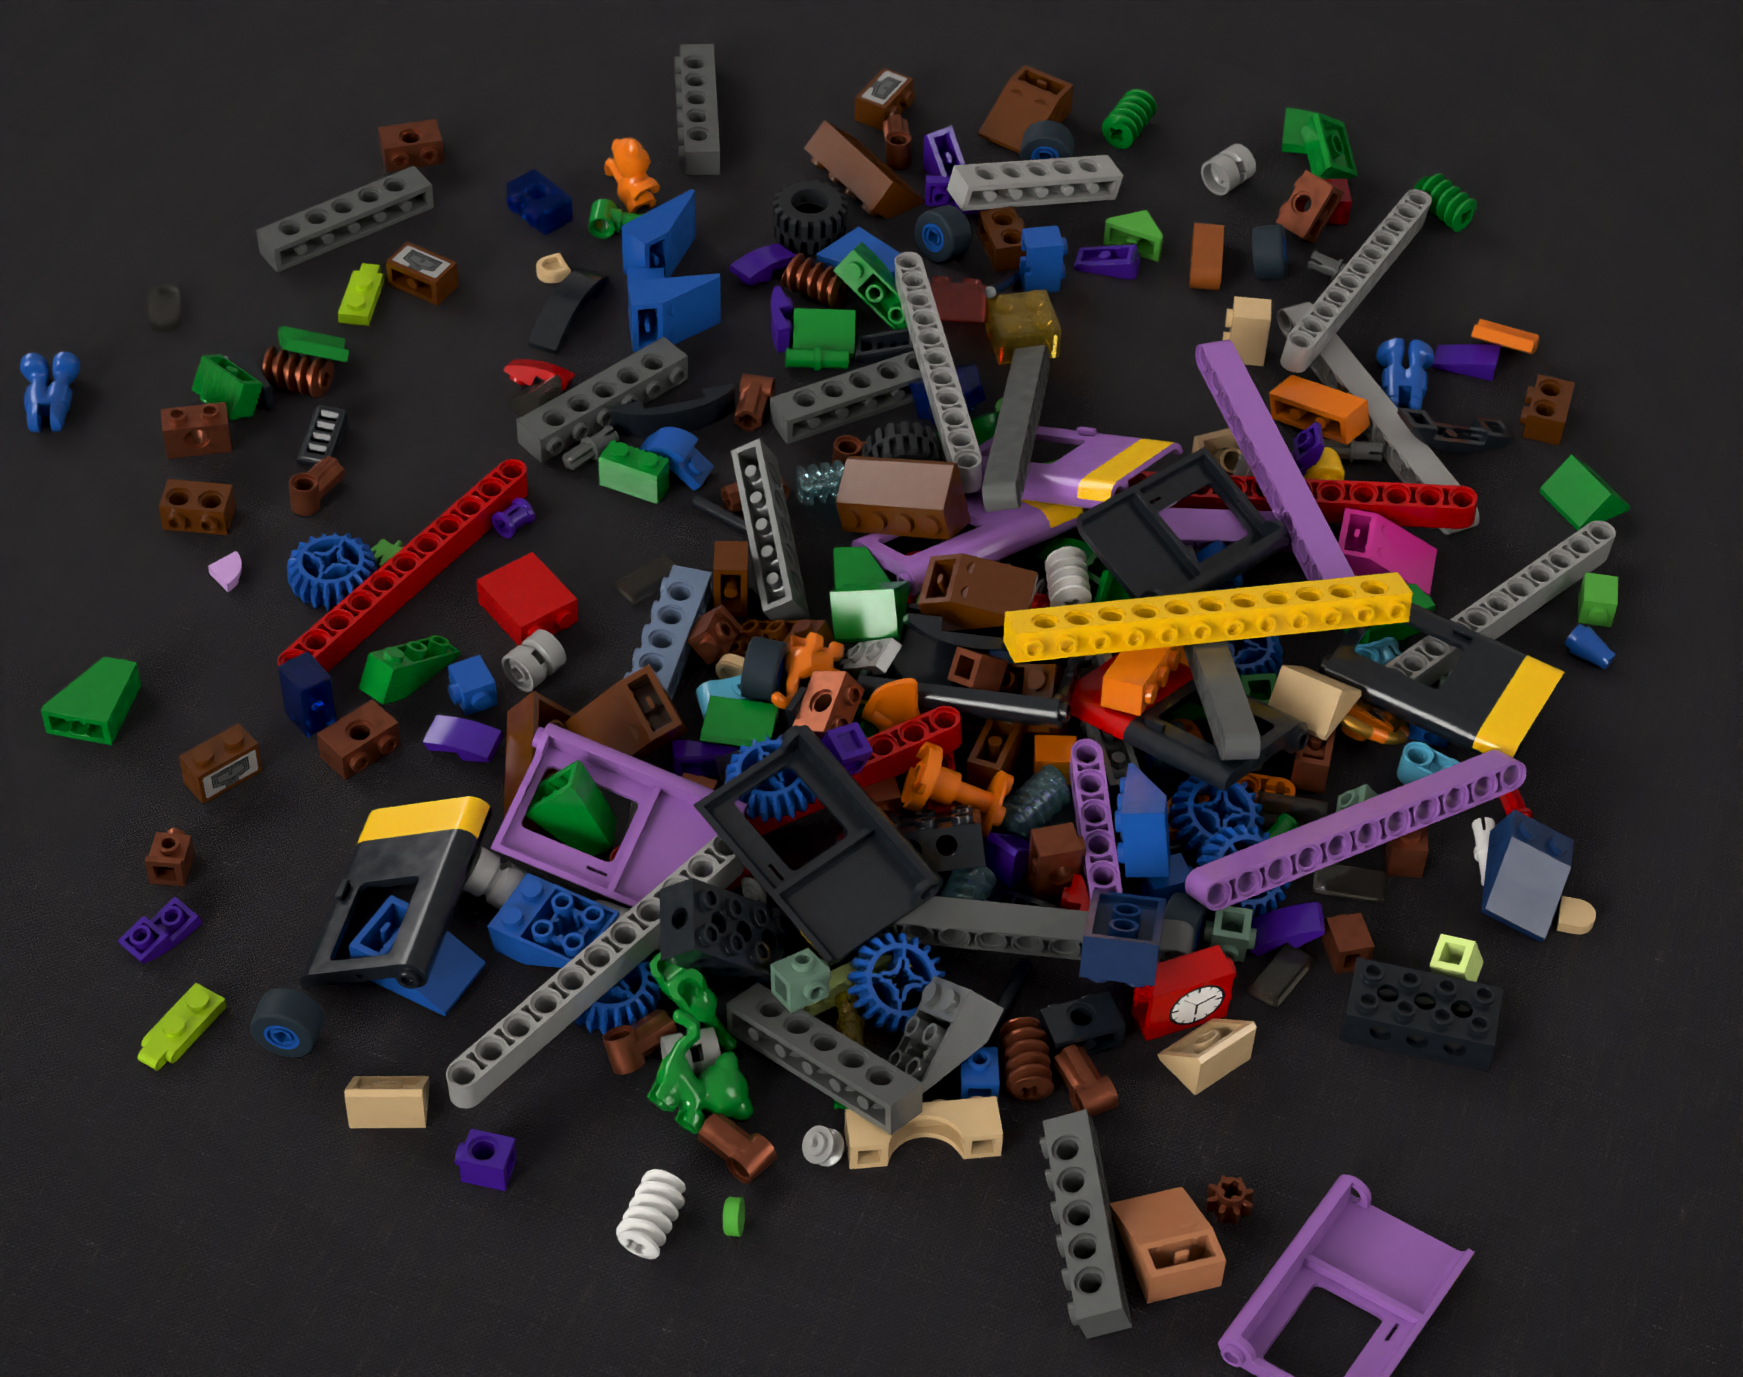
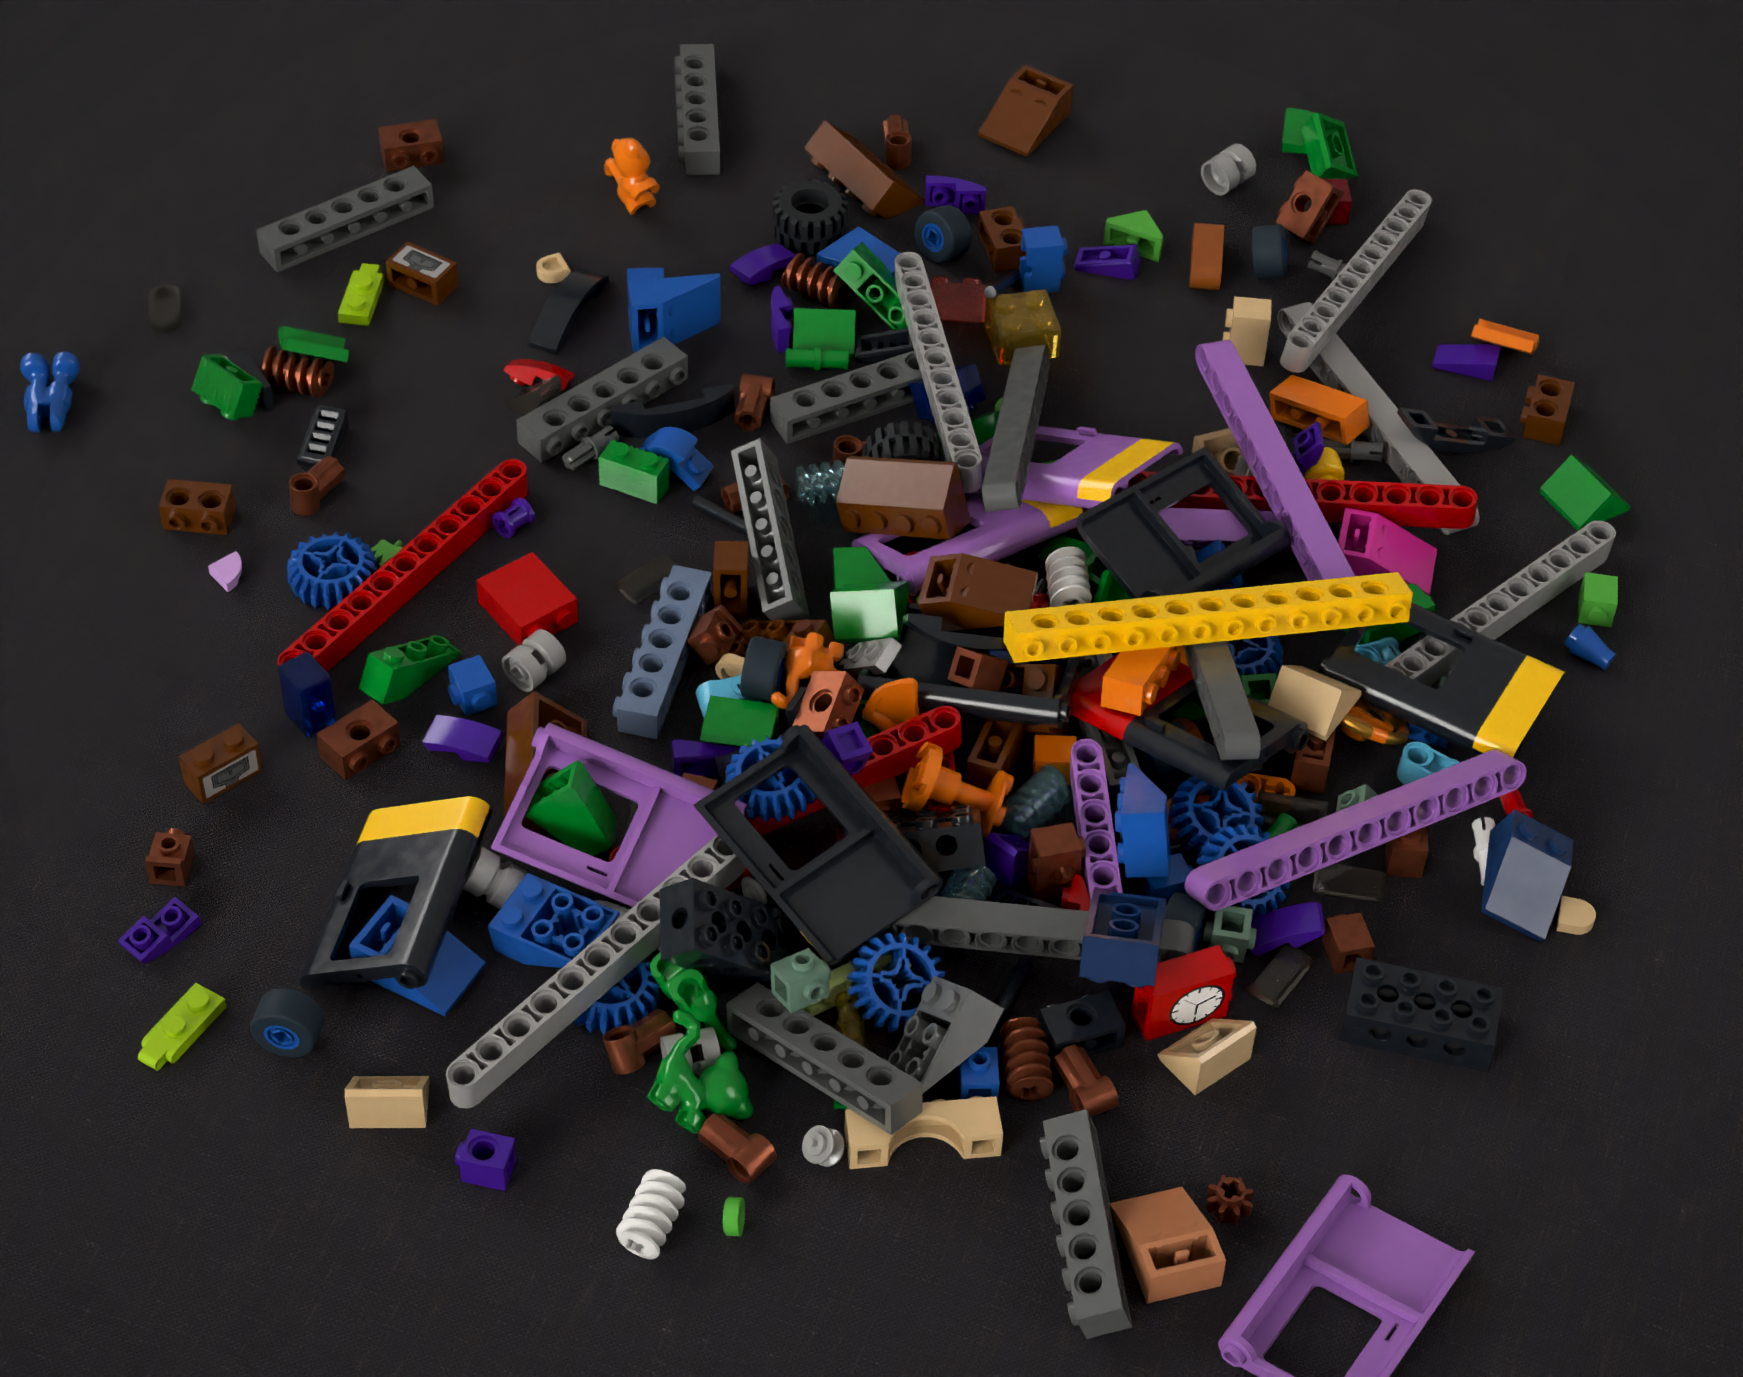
green slope [41,656,141,745] -> none
copper brick [161,402,232,459] -> none
clear blue brick [506,169,573,235] -> none
reddish brown slope [564,664,689,759] -> none
green pin [588,199,643,239] -> none
blue slope [621,189,696,278] -> none
reddish brown brick [854,67,915,131] -> none
dark purple slope [923,126,965,177] -> none
light grey brick [947,155,1123,211] -> none
black wheel [1020,120,1074,161] -> none
green piece [1102,89,1157,149] -> none
blue piece [1376,338,1434,410] -> none
green piece [1414,173,1478,233] -> none
yellowish green brick [1429,934,1483,982] -> none

